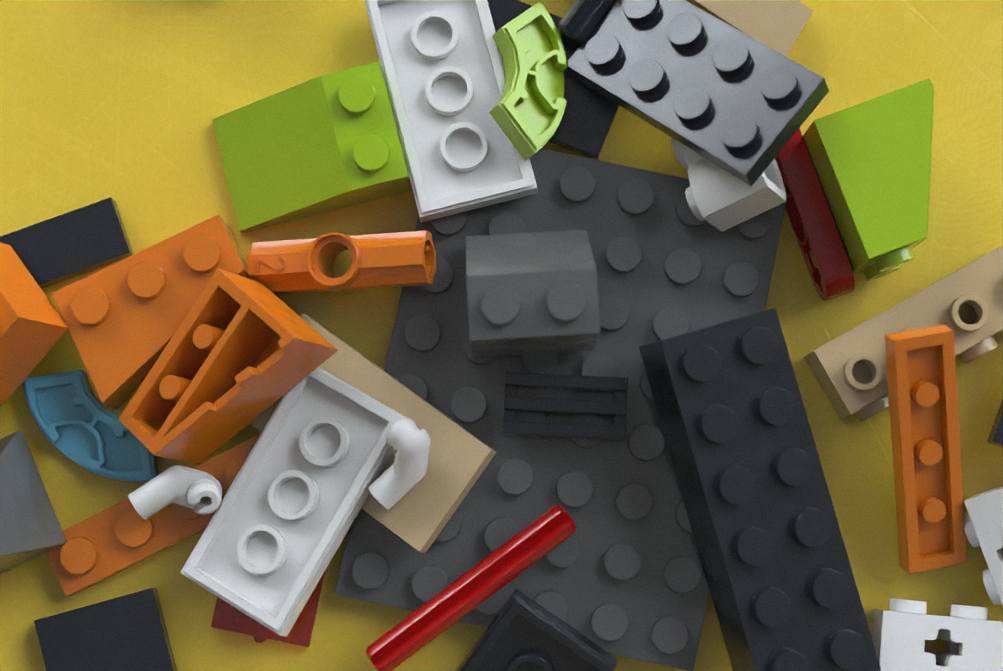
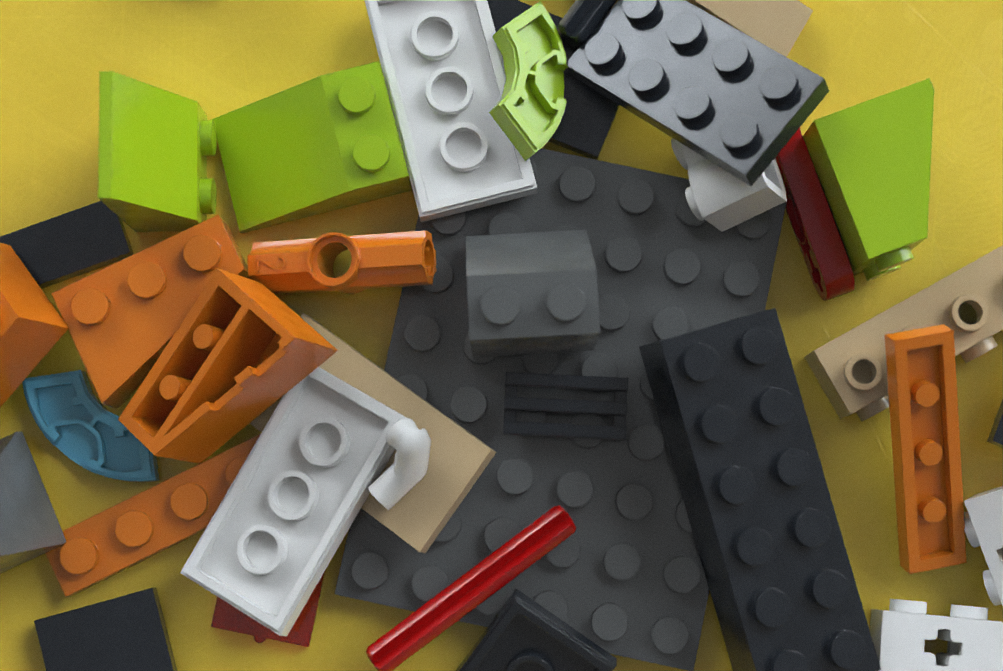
white arm [128,465,222,520] -> none
none -> lime slope [98,71,217,232]

